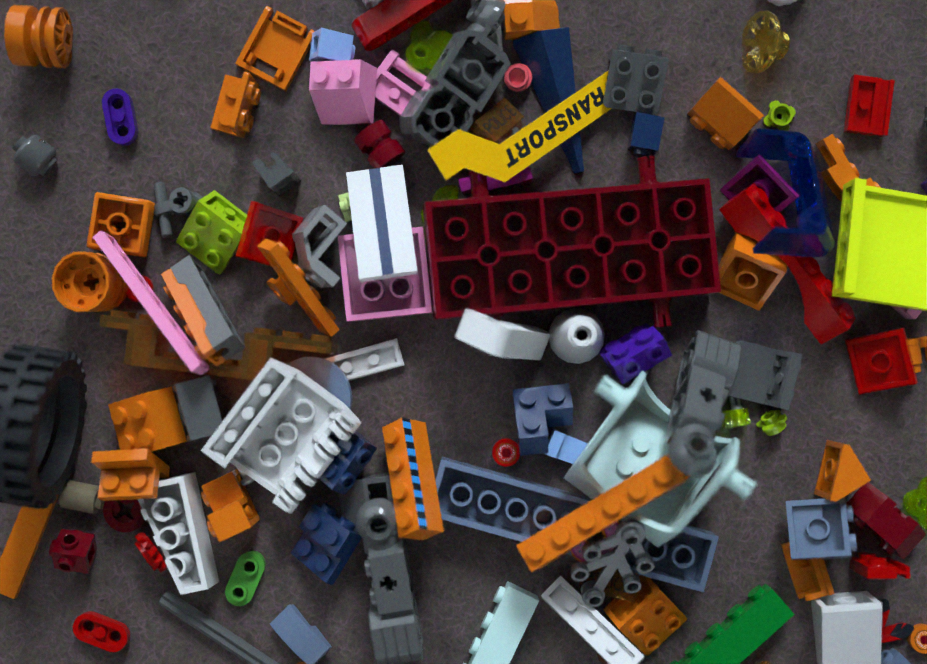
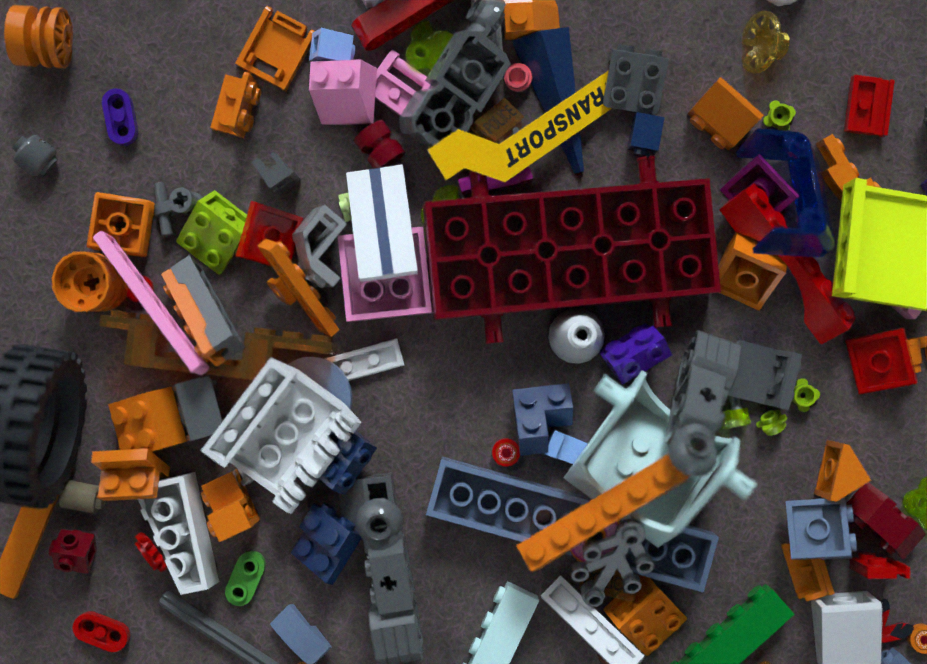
dark red gear [103,499,145,532] -> none
orange brick [382,418,444,540] -> none
white beam [455,309,551,360] -> none
none -> lime plate [792,378,820,412]

